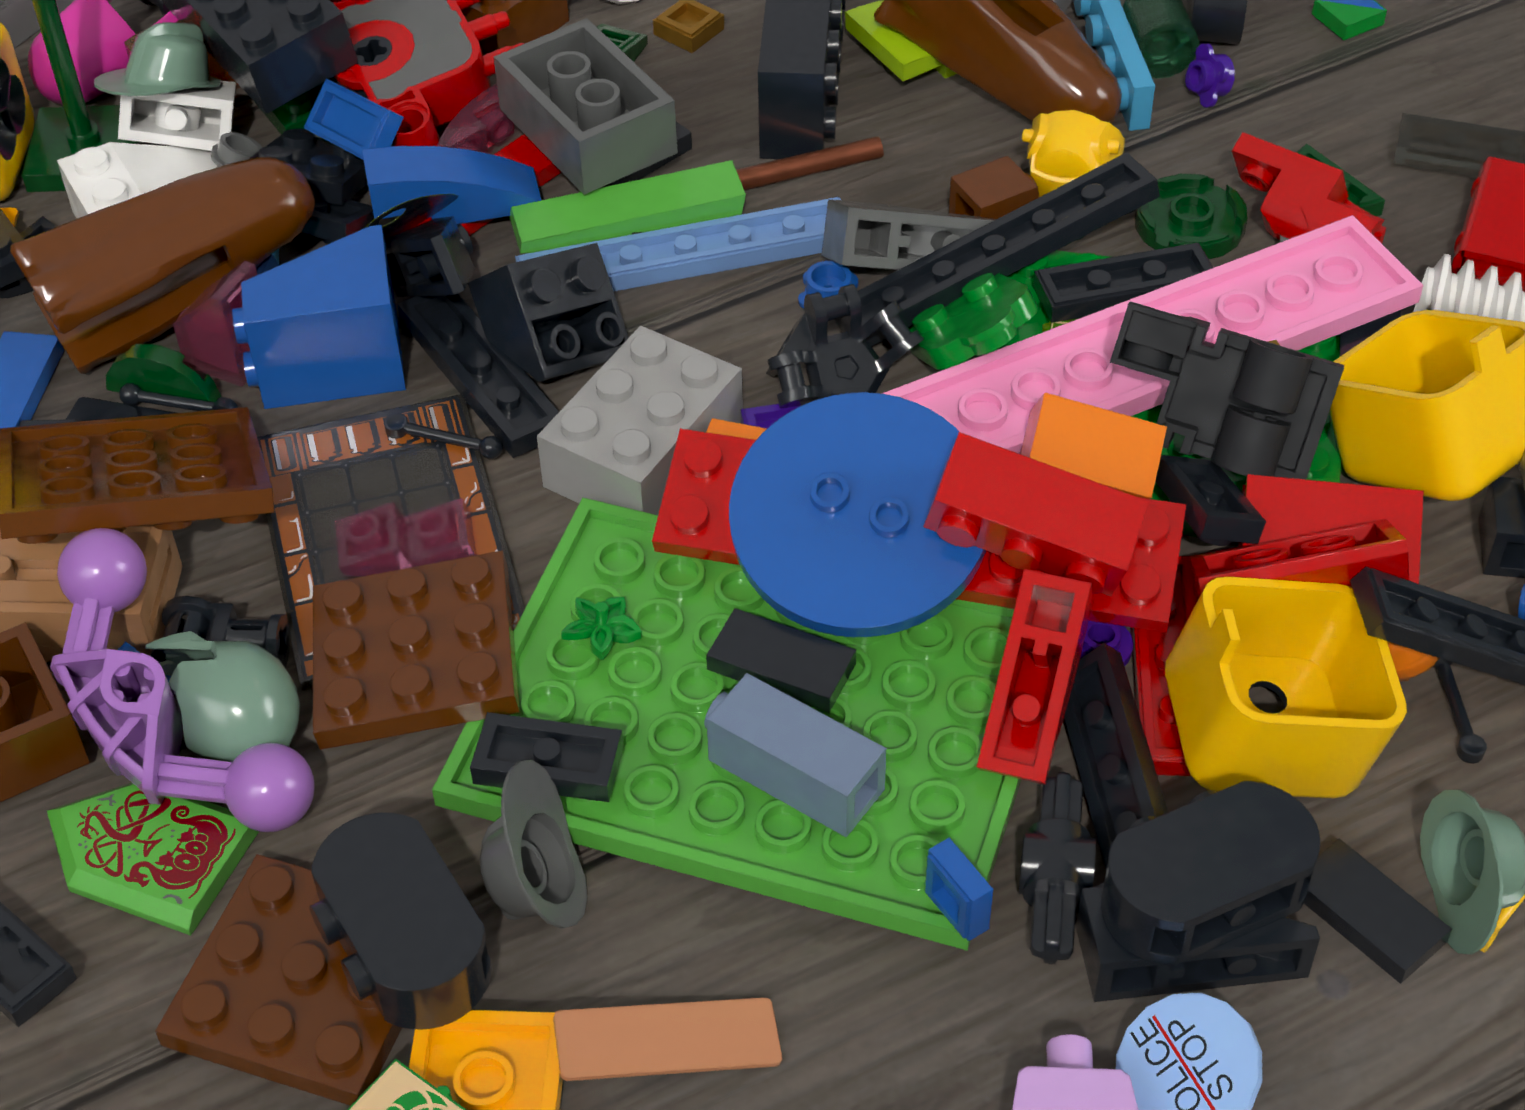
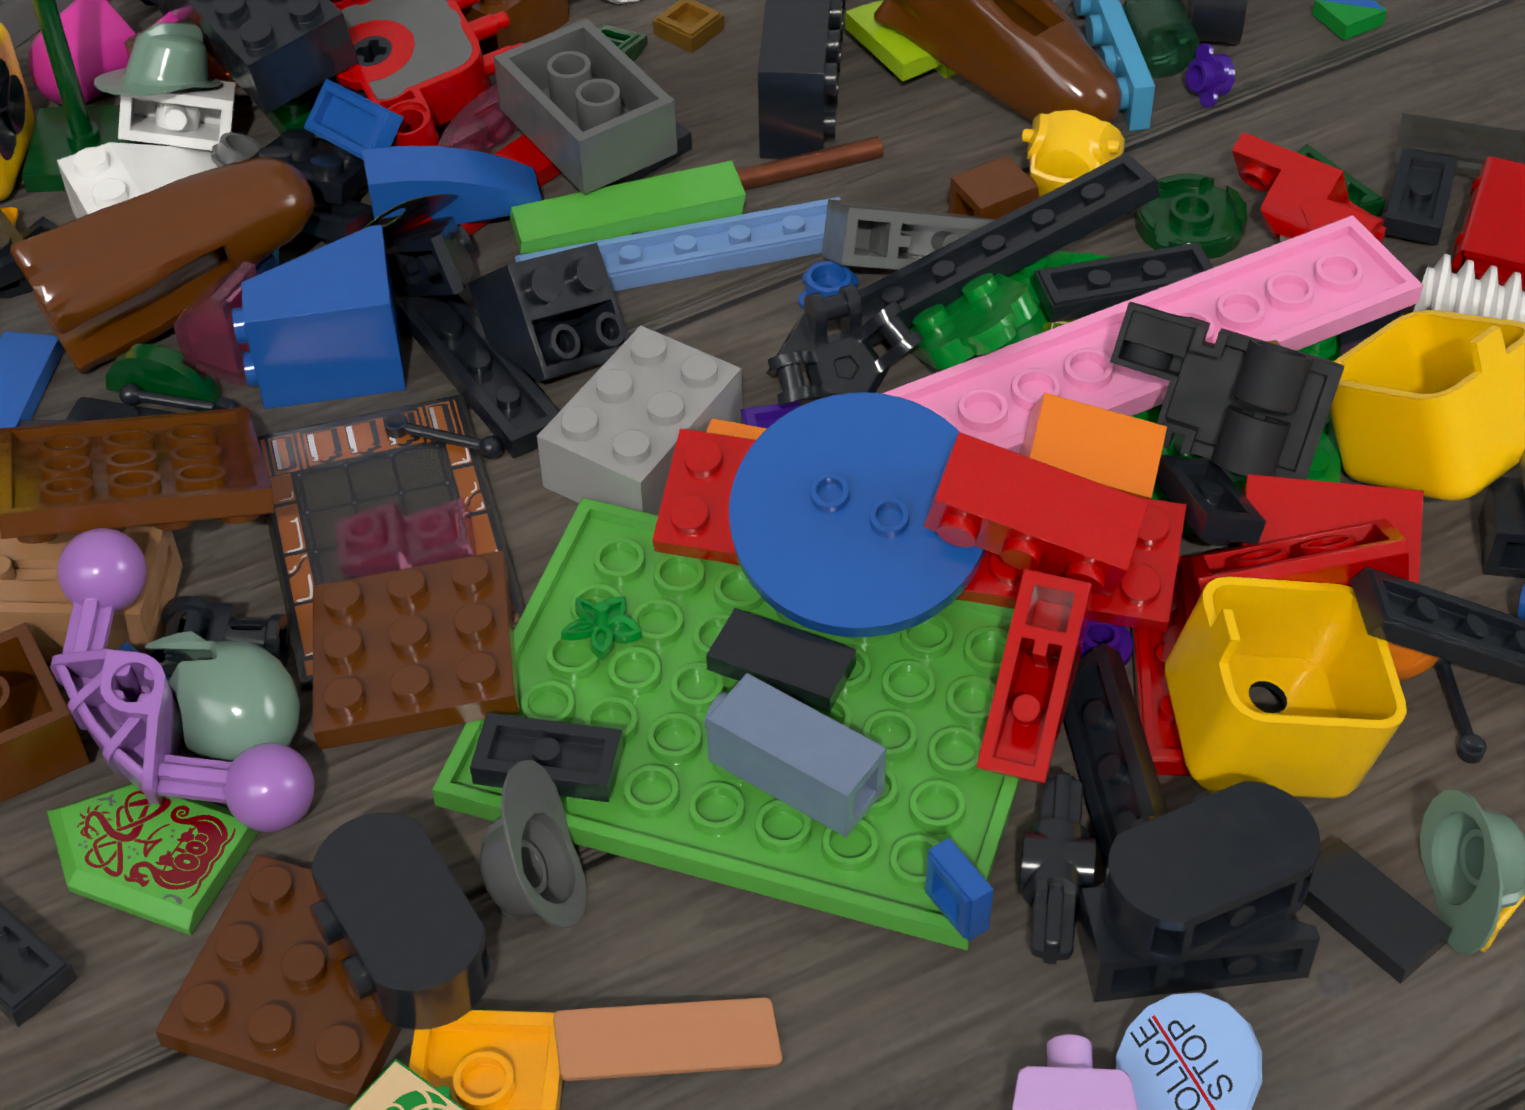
none -> black plate [1383,148,1458,245]

